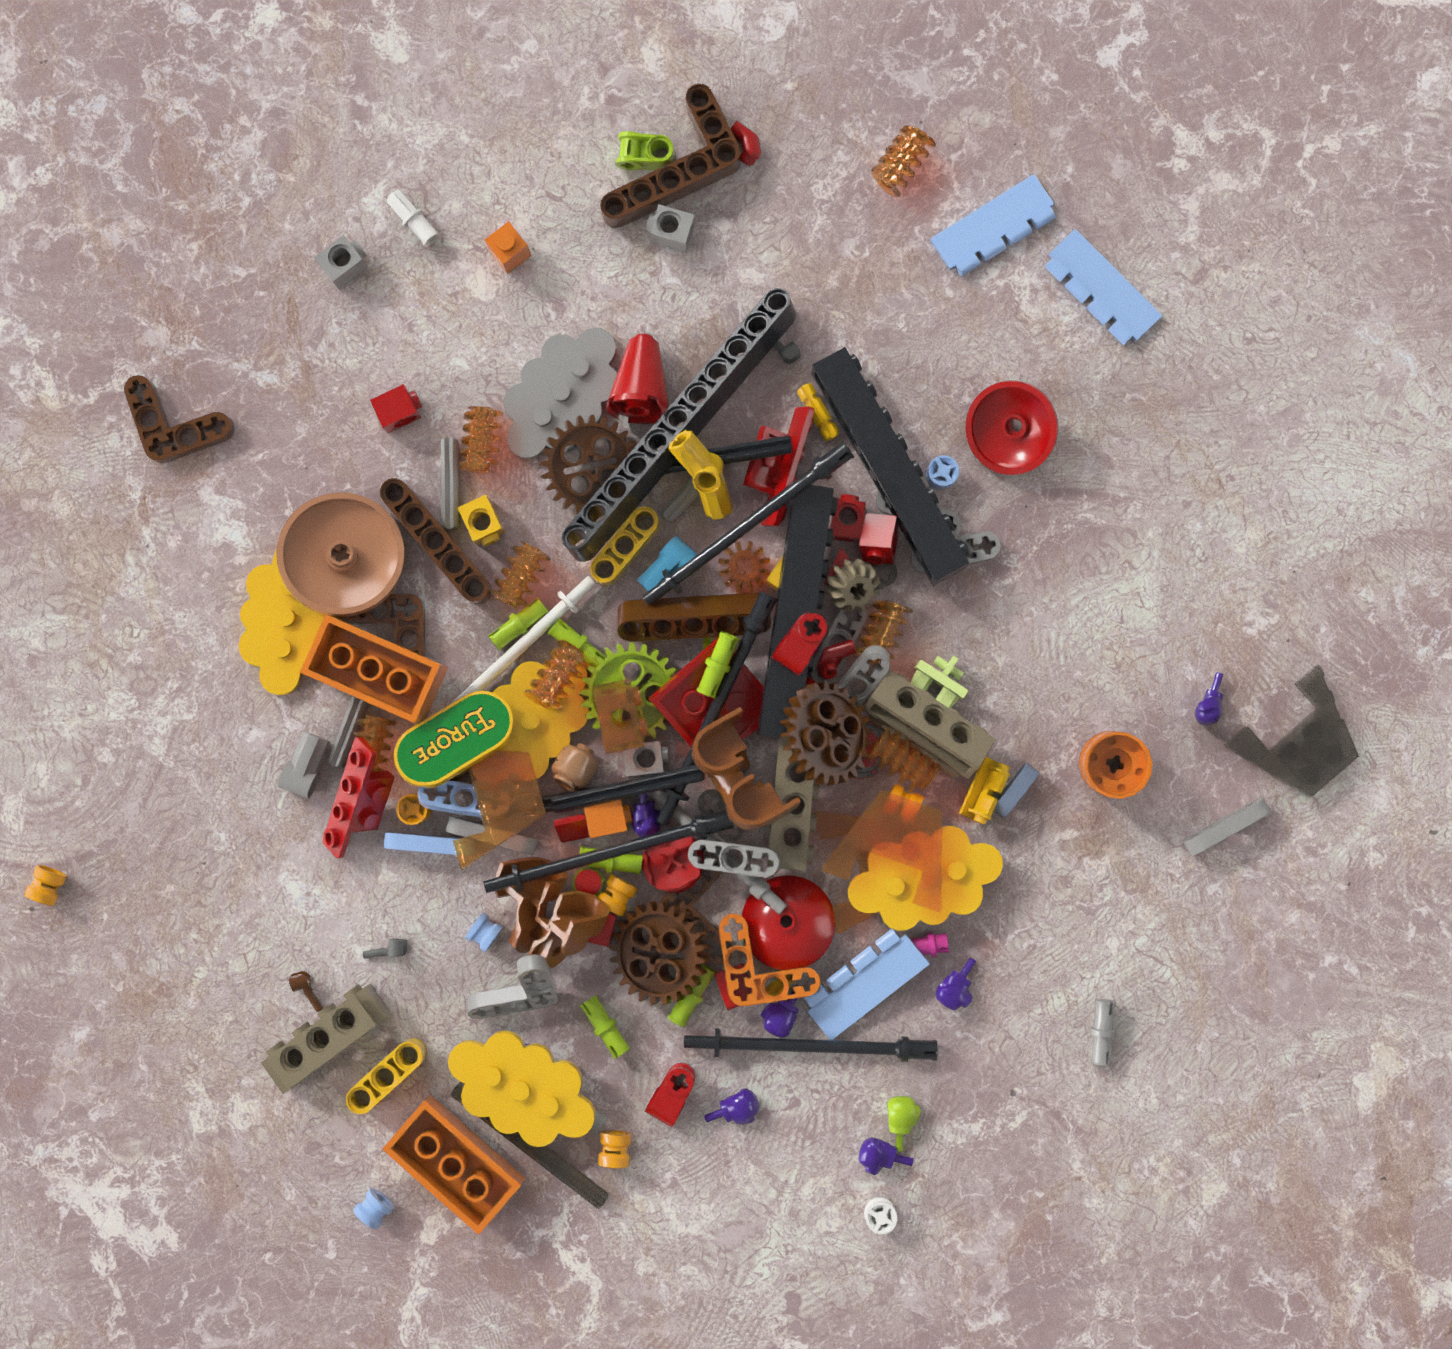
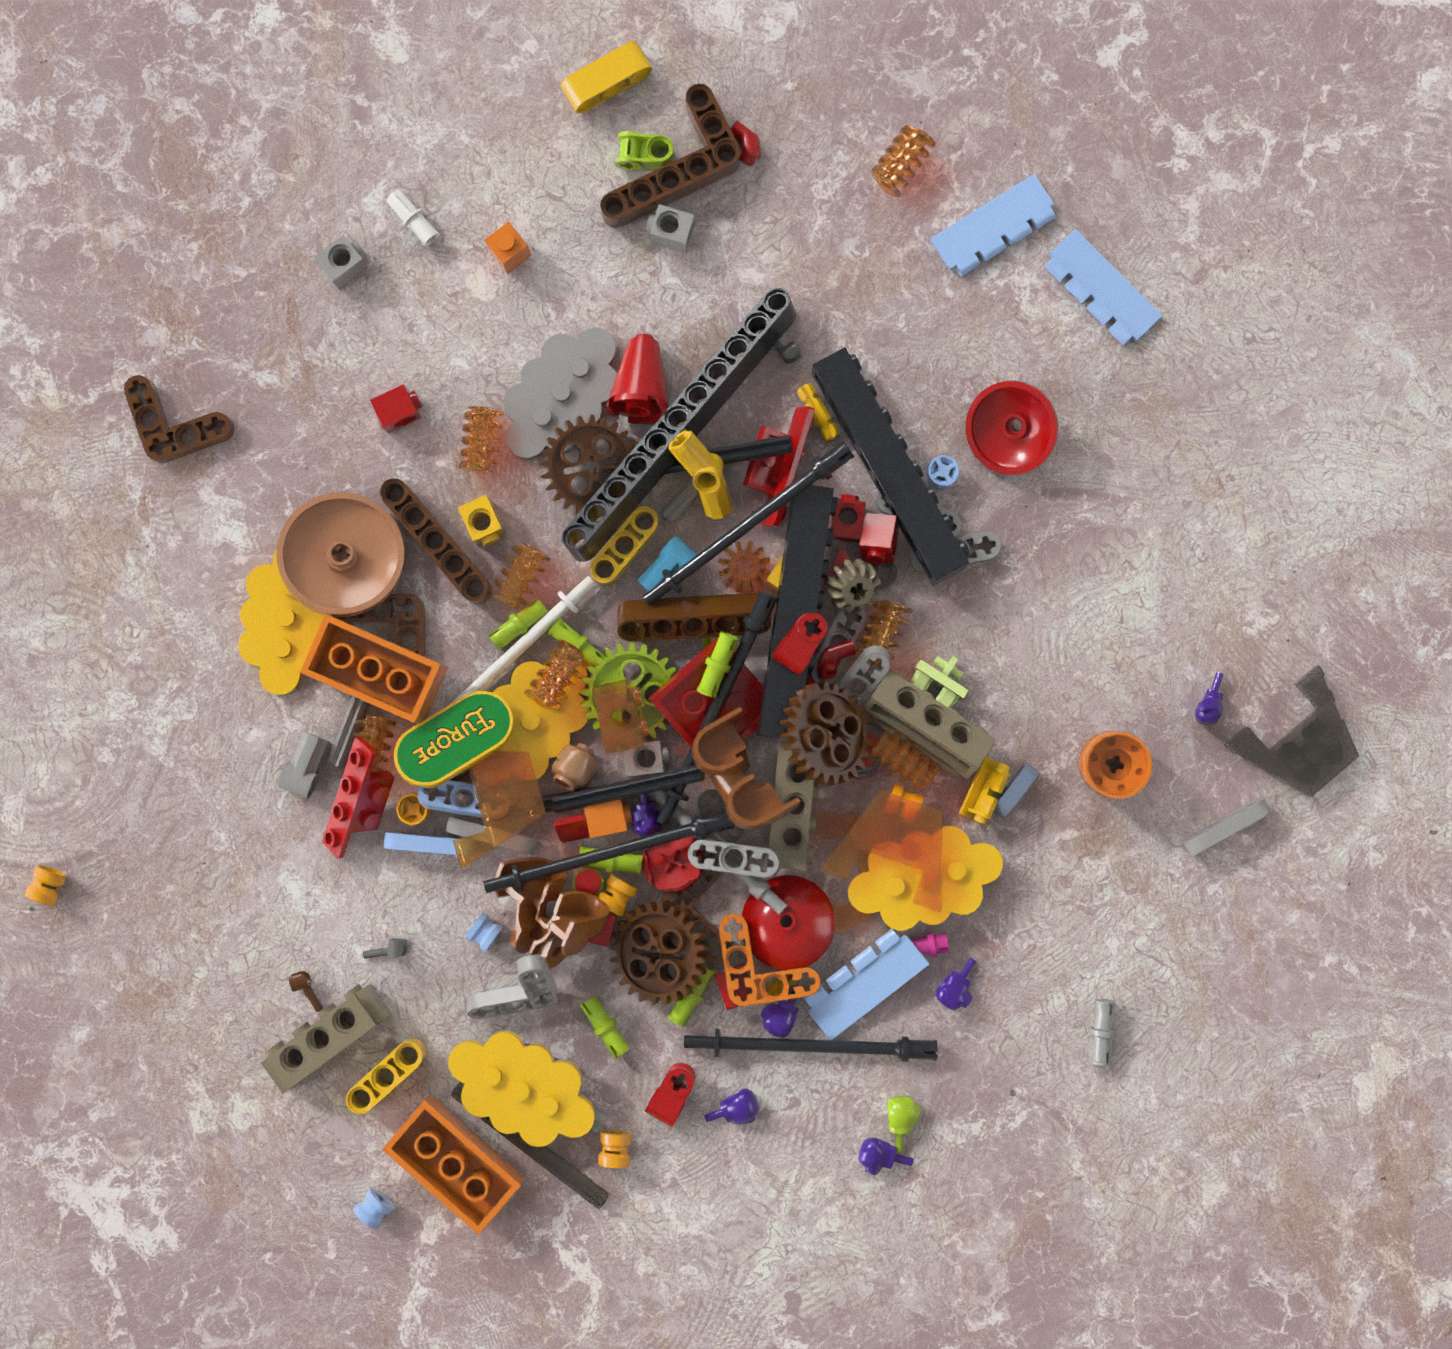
light grey axle [441,438,459,530] -> none
white wheel [864,1197,898,1235] -> none
none -> yellow beam [561,41,653,114]

